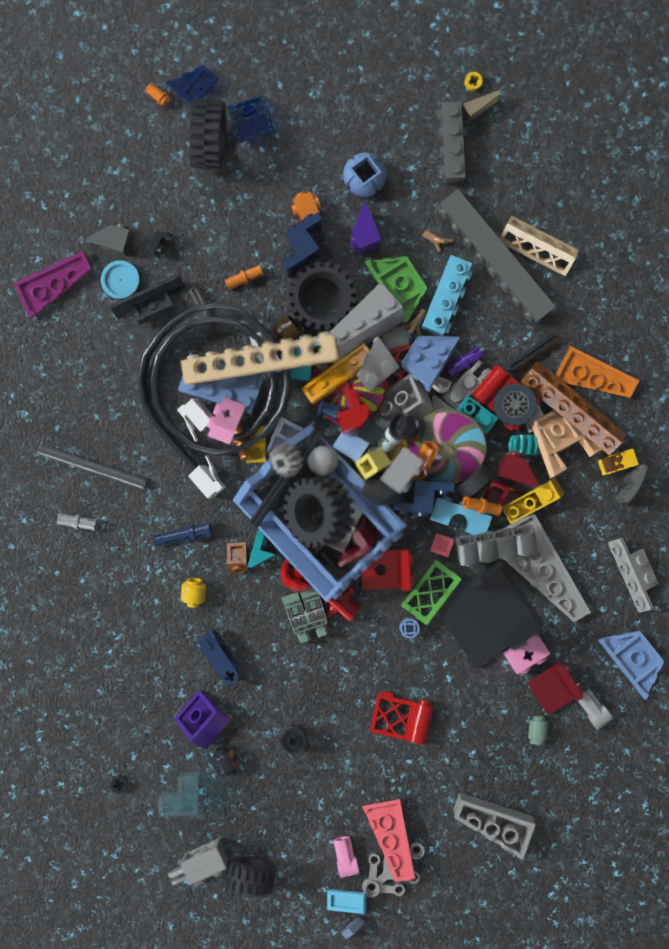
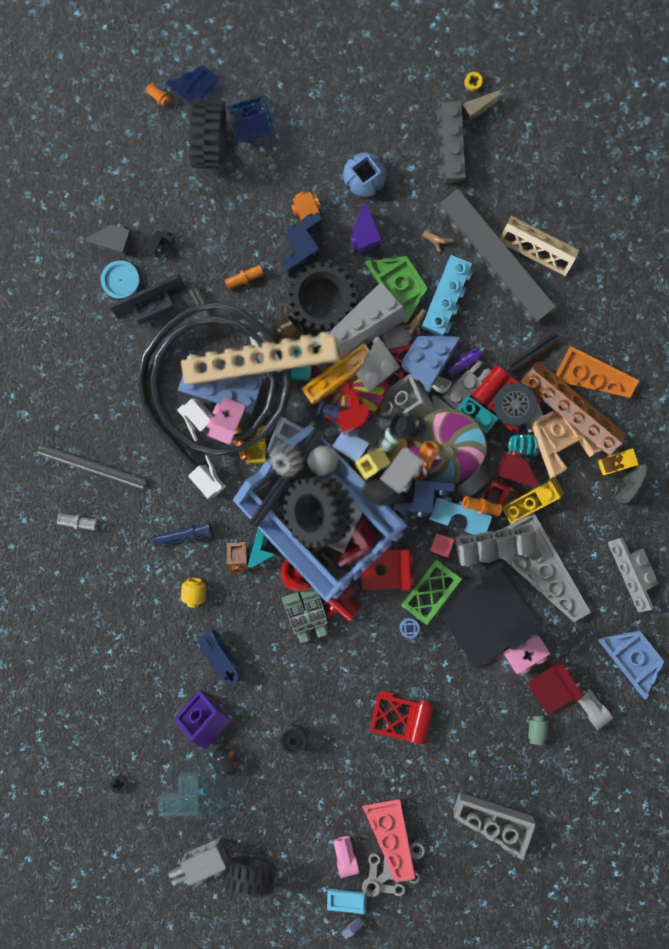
magenta wing [14,251,92,319] -> none

